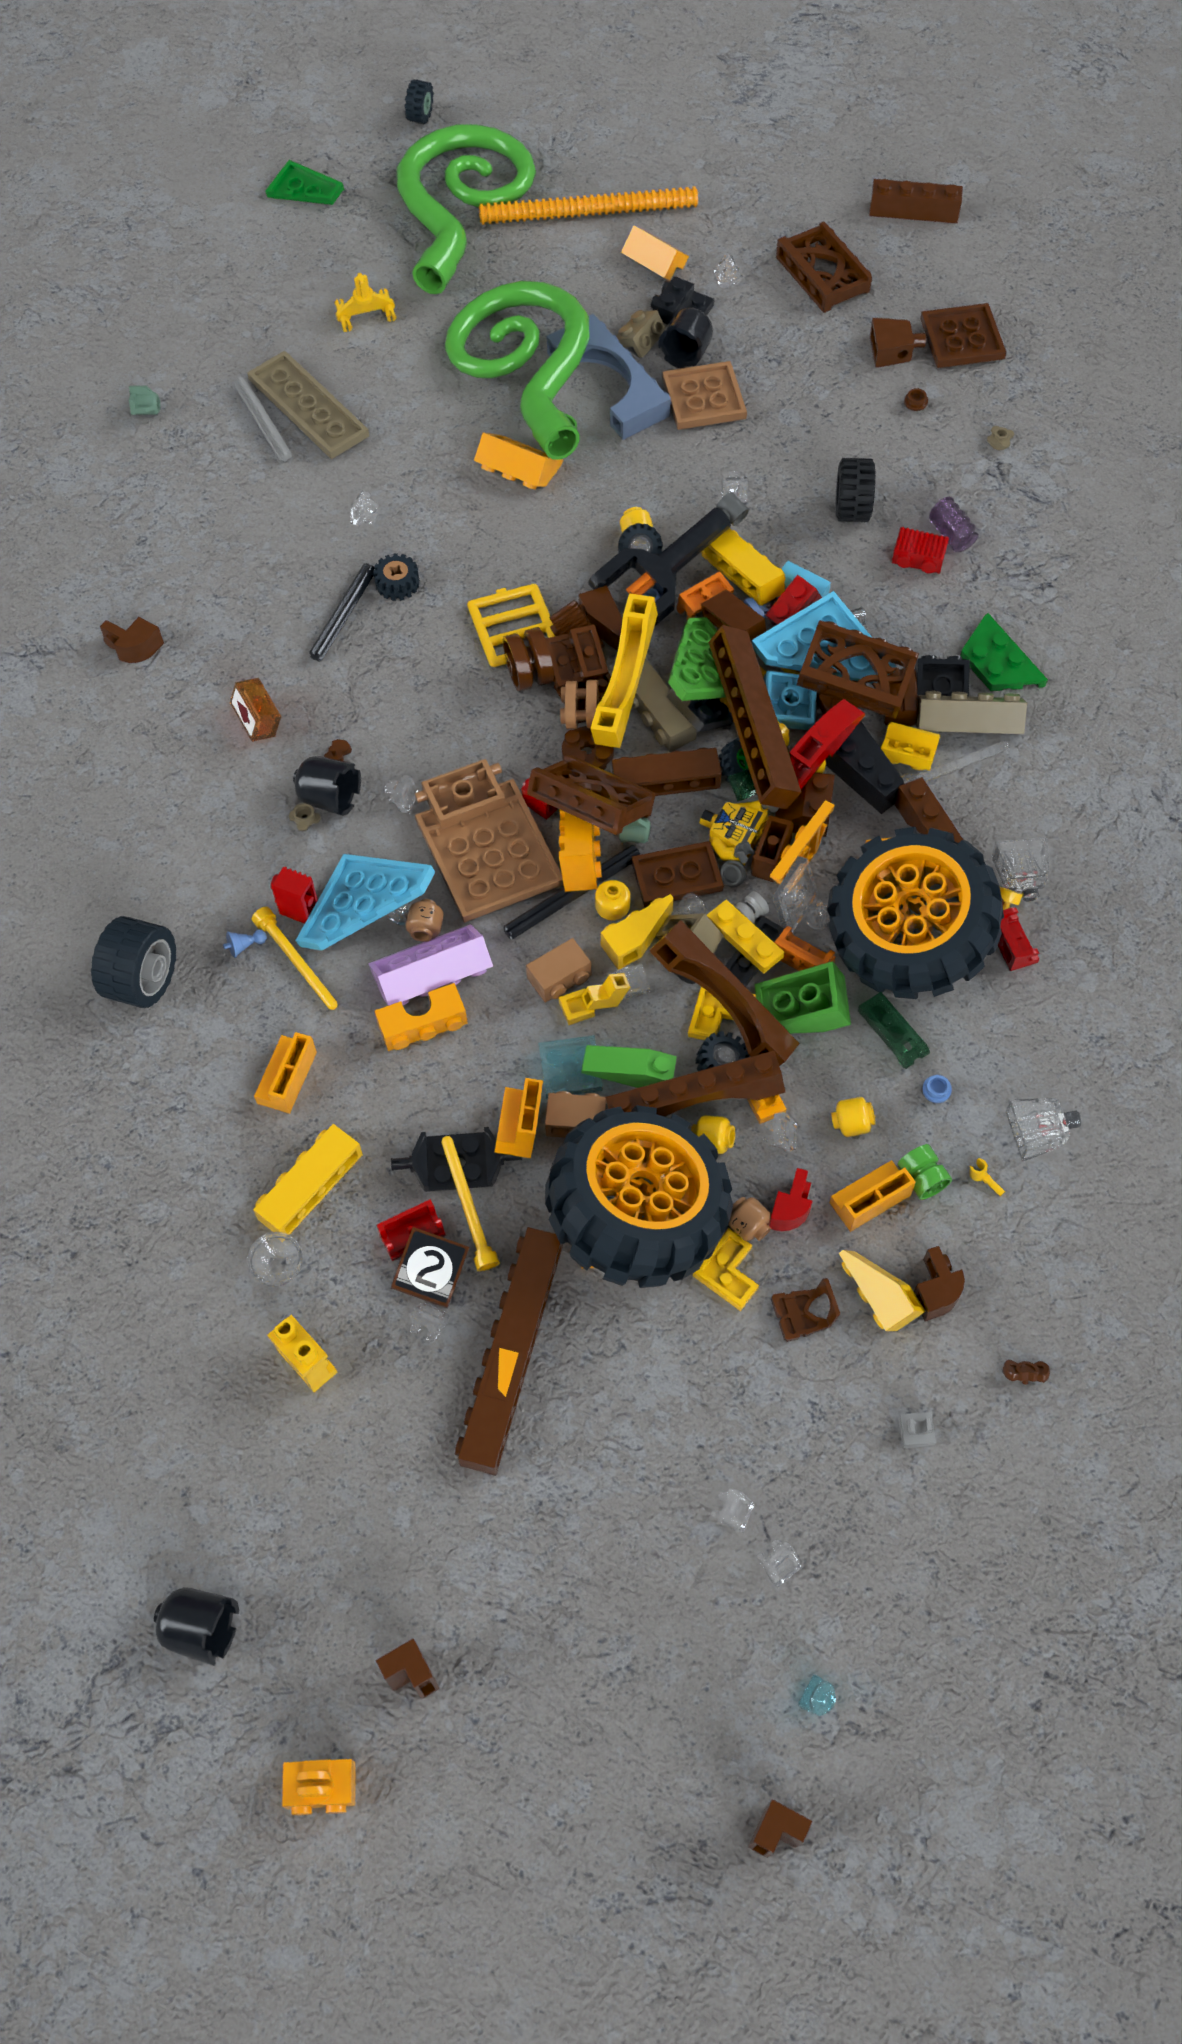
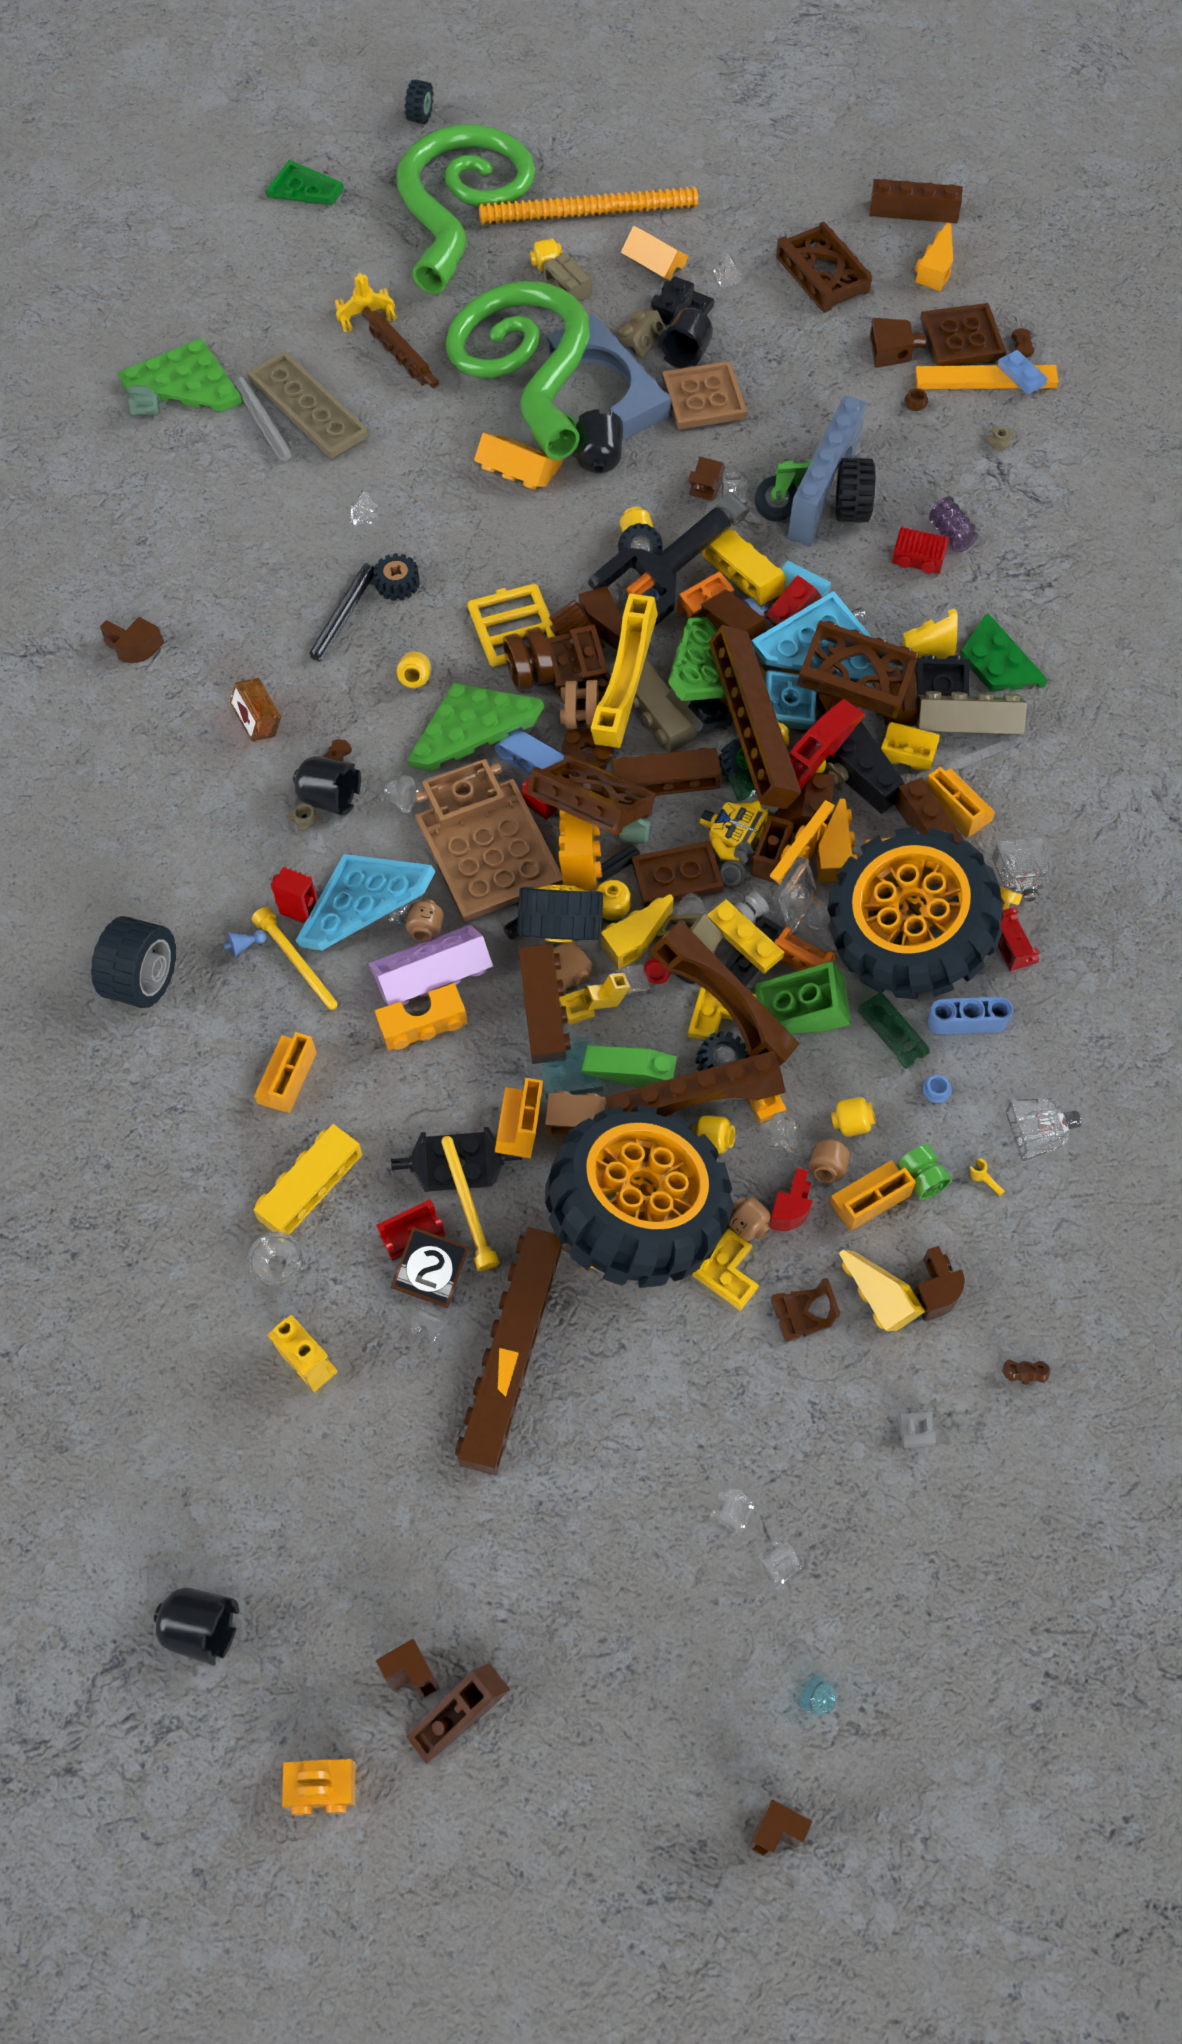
none -> bright green plate [117,338,243,412]
none -> reddish brown plate [362,307,439,389]
none -> yellow head [396,651,431,689]
none -> reddish brown slope [406,1663,510,1764]
none -> bright green plate [407,683,544,771]
none -> medium blue beam [495,729,564,775]
none -> black wheel [517,885,603,942]
none -> reddish brown brick [519,944,571,1064]
none -> yellow head [529,238,562,272]
none -> dark tan brick [544,253,593,302]
none -> black cylinder [575,409,623,473]
none -> red plate [643,957,671,984]
none -> reddish brown brick [688,456,725,501]
none -> plate [754,460,812,521]
none -> sand blue arch [787,395,867,546]
none -> medium nougat head [809,1139,850,1184]
none -> light orange slope [816,798,857,883]
none -> dark tan plate [824,762,848,791]
none -> yellow slope [901,609,958,659]
none -> light orange slope [915,222,953,291]
none -> light orange tile [915,365,1059,389]
none -> light orange piece [926,767,995,838]
none -> medium blue beam [927,997,1013,1034]
none -> medium blue plate [998,350,1047,395]
none -> reddish brown piece [1011,328,1034,358]

